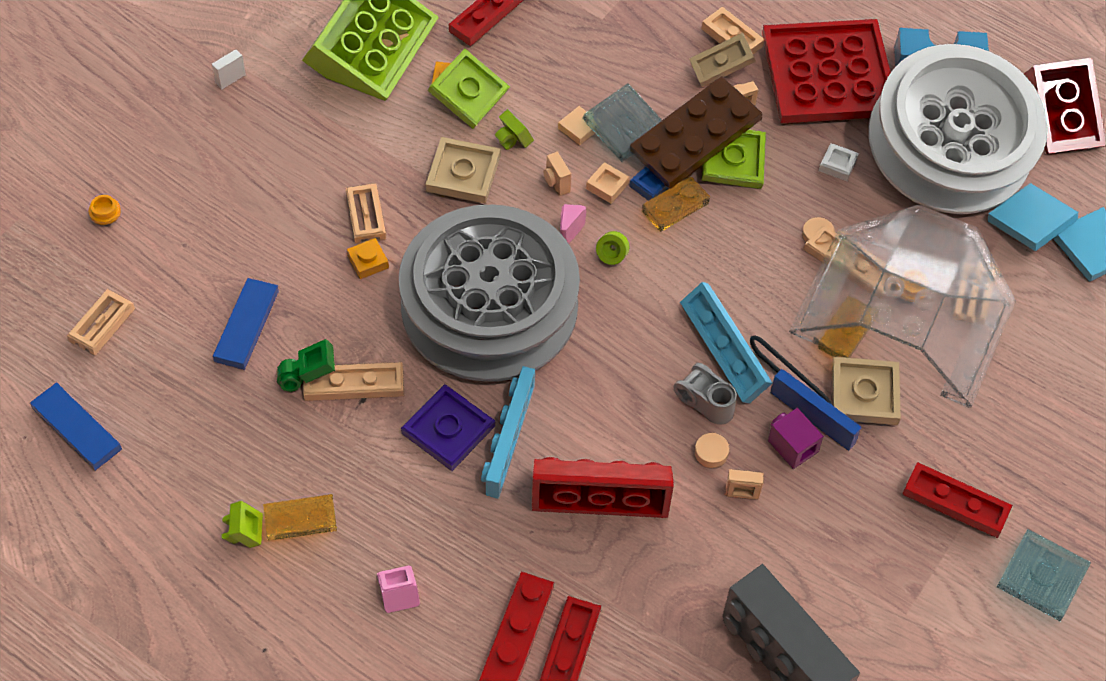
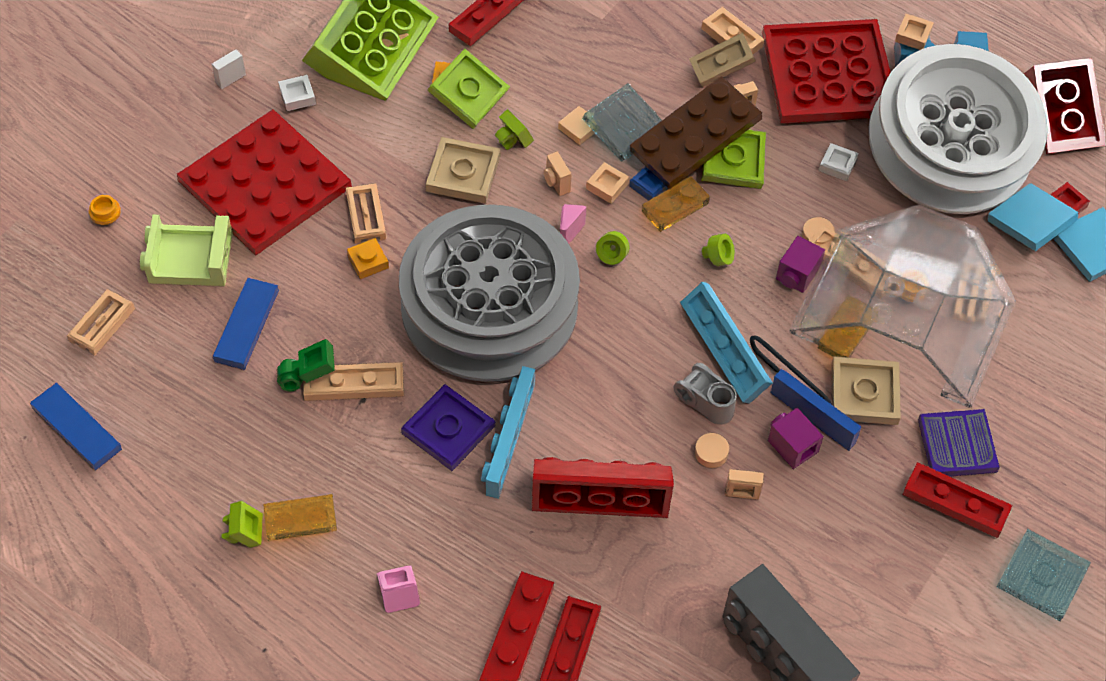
none -> yellowish green panel [140,214,233,286]
none -> red plate [177,109,352,256]
none -> white plate [278,75,316,111]
none -> lime tile [702,233,735,266]
none -> magenta brick [776,235,826,293]
none -> light nougat plate [895,14,934,50]
none -> dark purple tile [918,409,1000,476]
none -> red tile [1050,182,1090,214]

